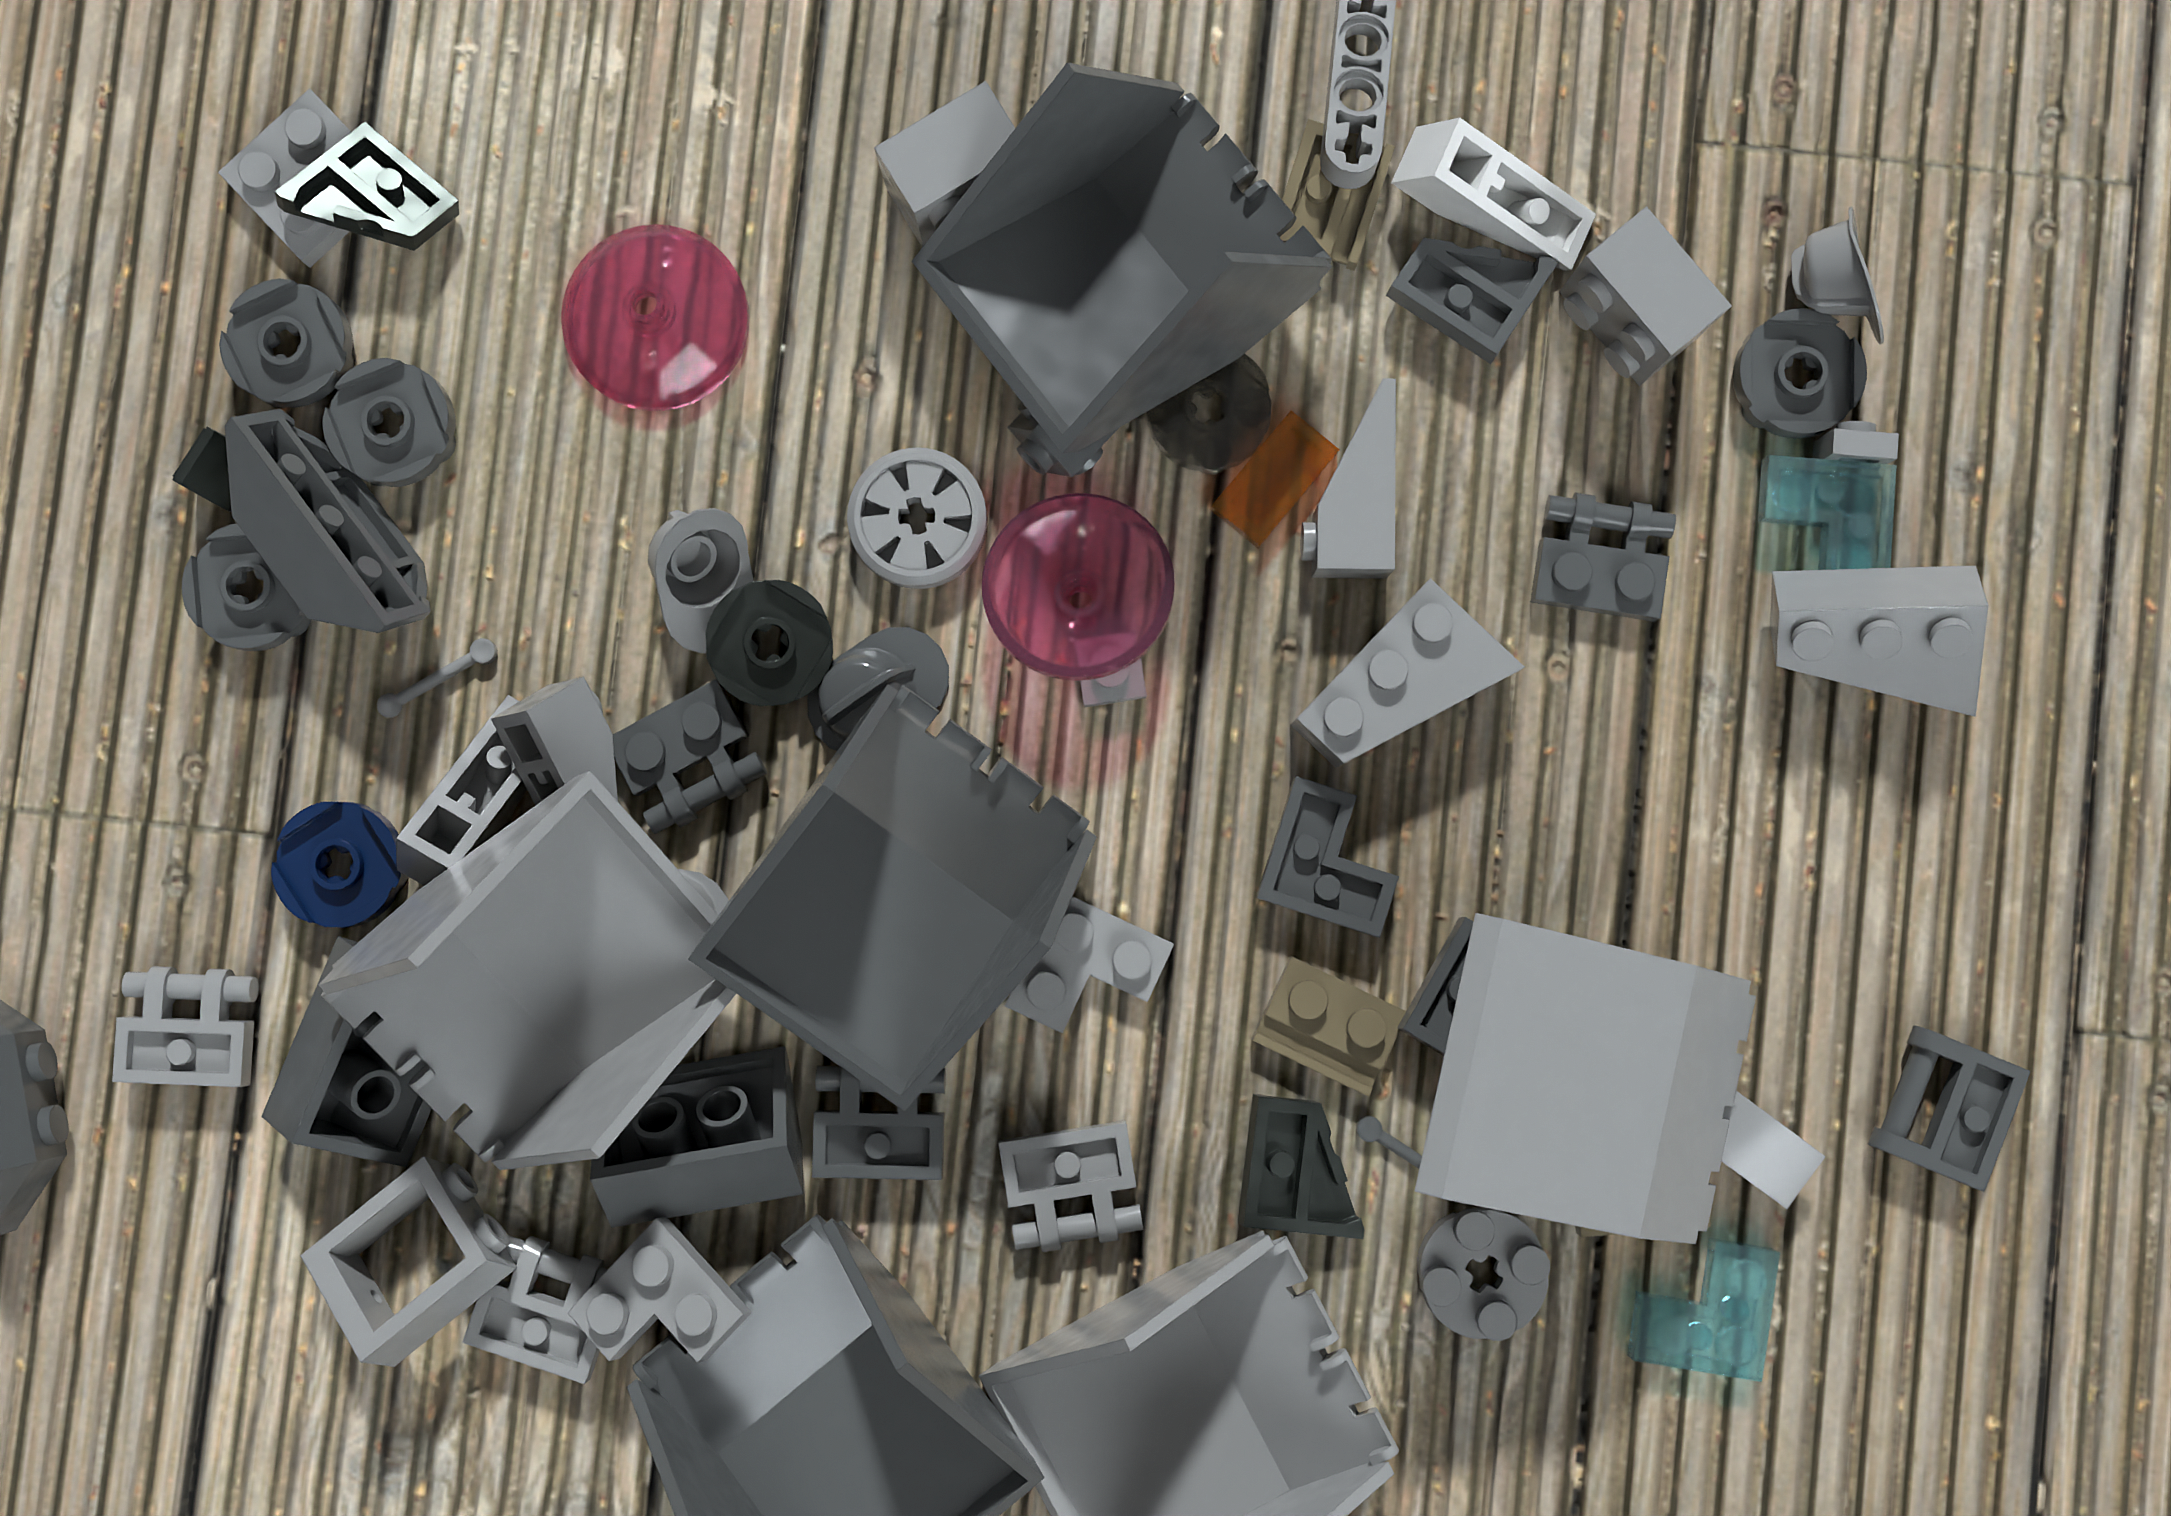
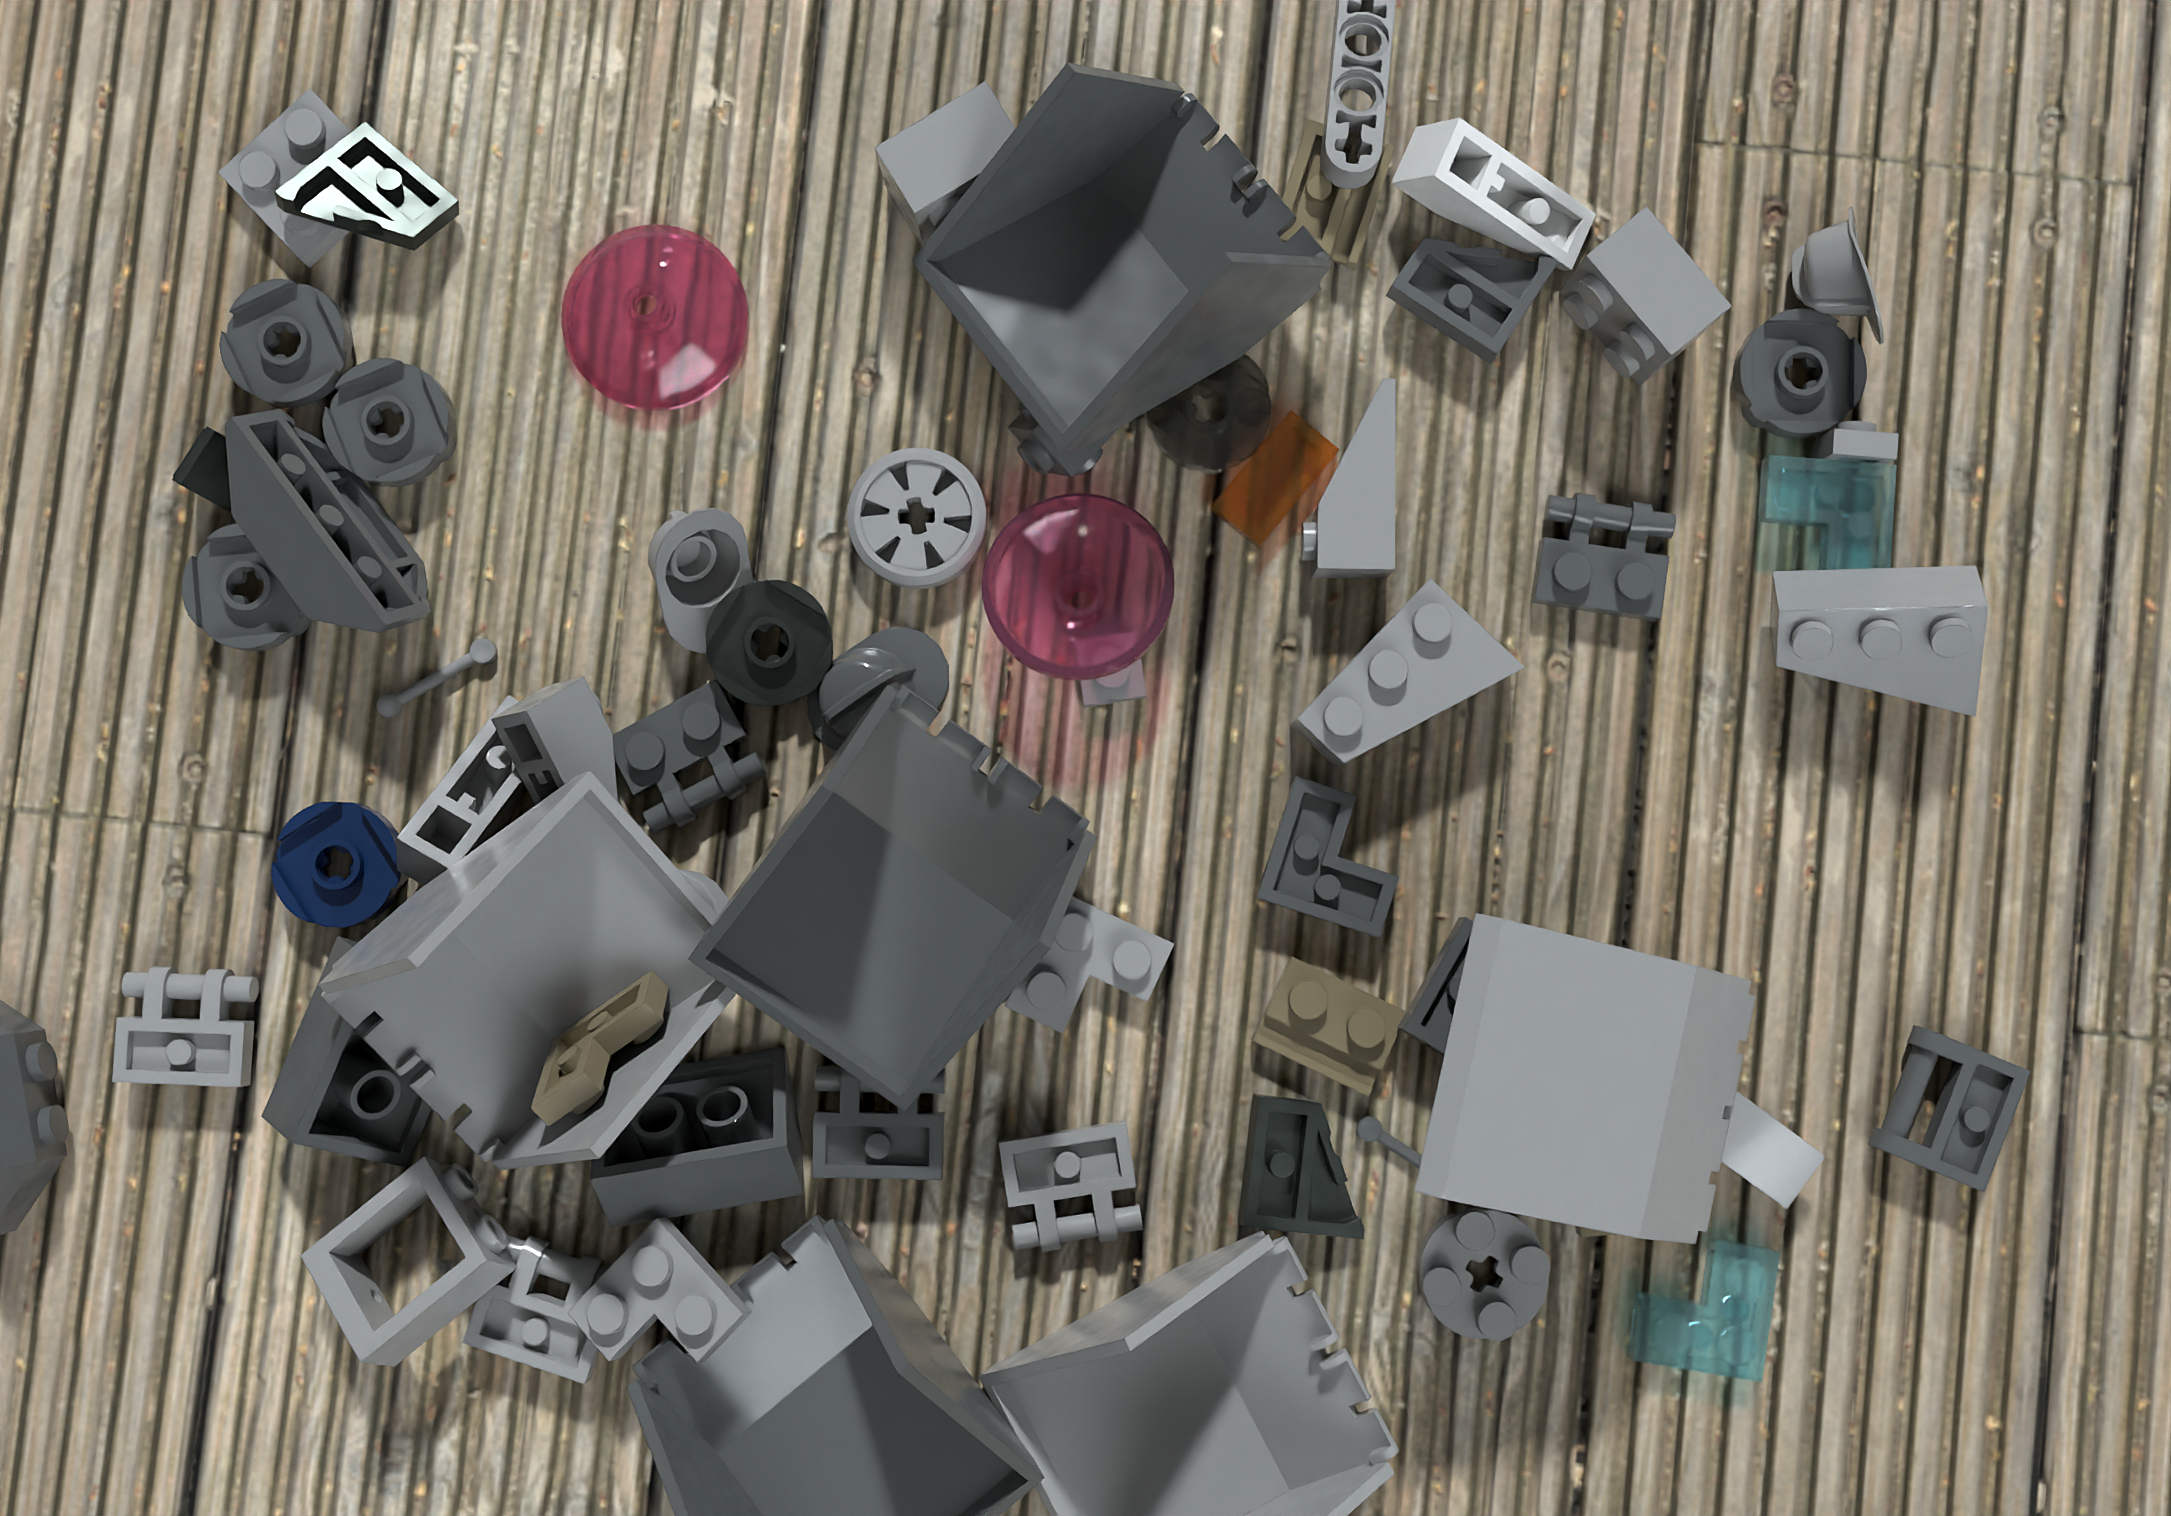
none -> dark tan plate [531,970,669,1126]

